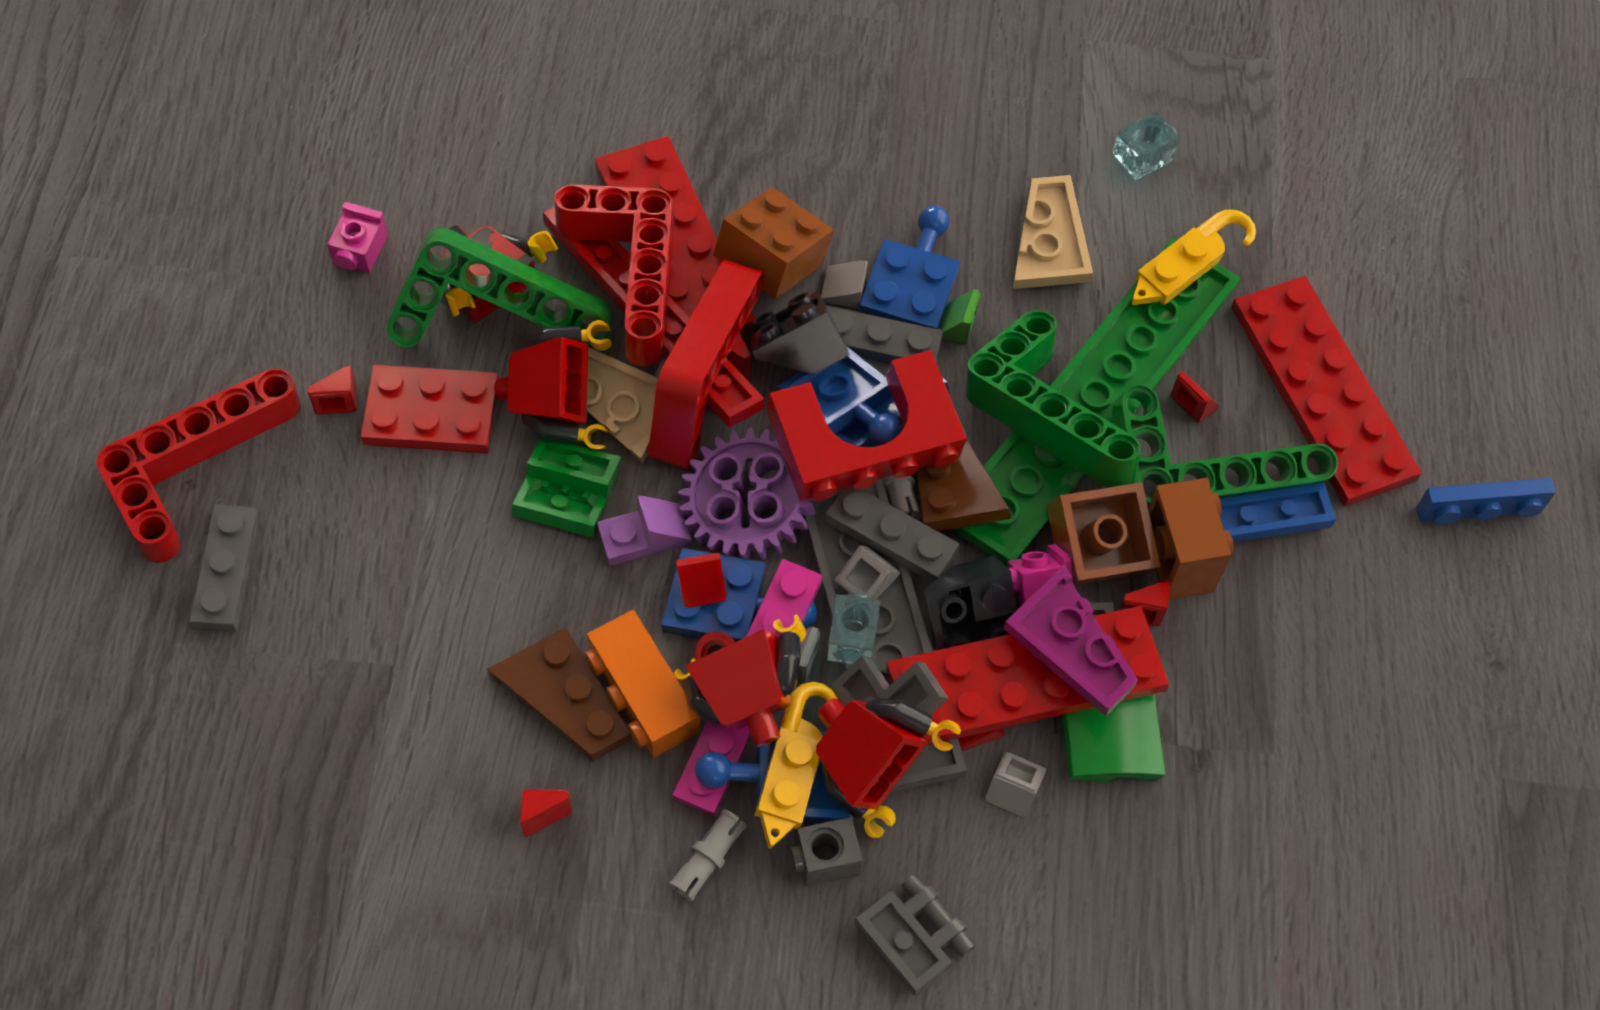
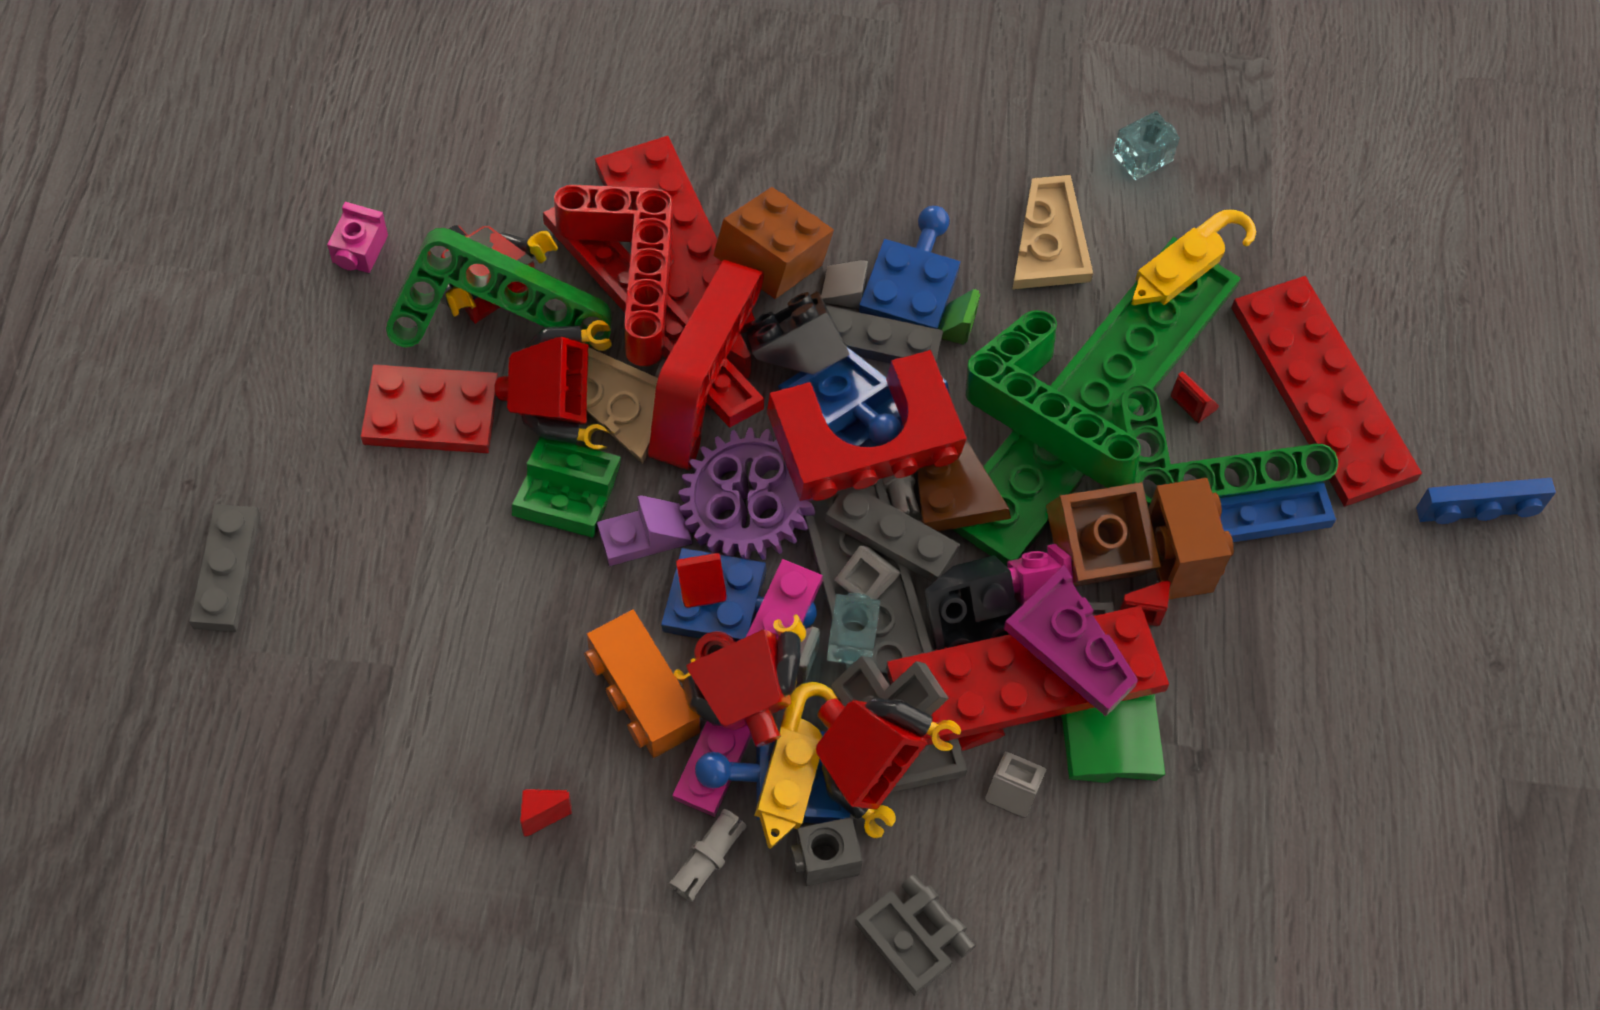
red beam [96,368,301,563] -> none
red slope [308,366,357,415] -> none
reddish brown wing [488,627,632,761] -> none

